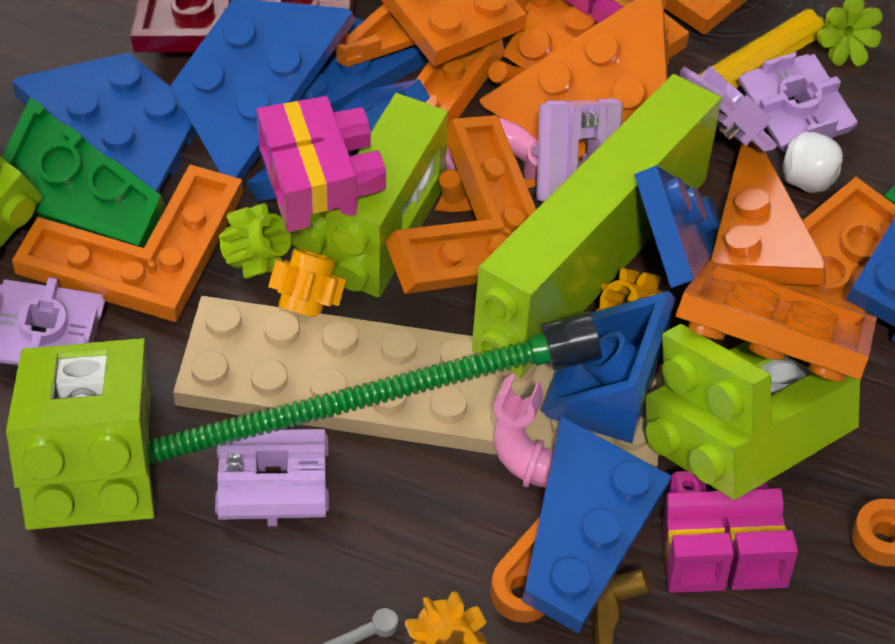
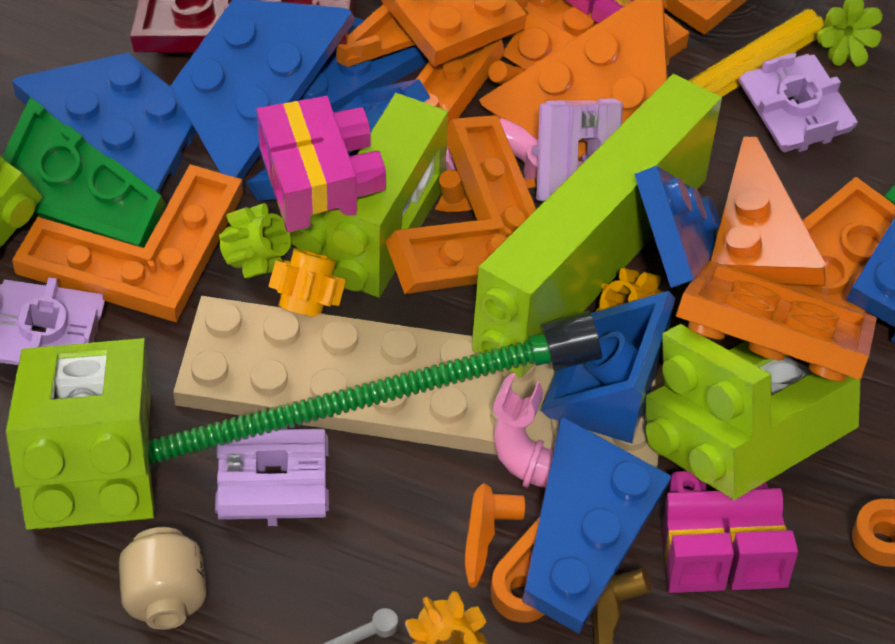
lavender piece [679,66,777,152] -> none
white piece [783,132,843,193] -> none
none -> tan head [118,527,207,630]
none -> orange bar [465,483,525,588]

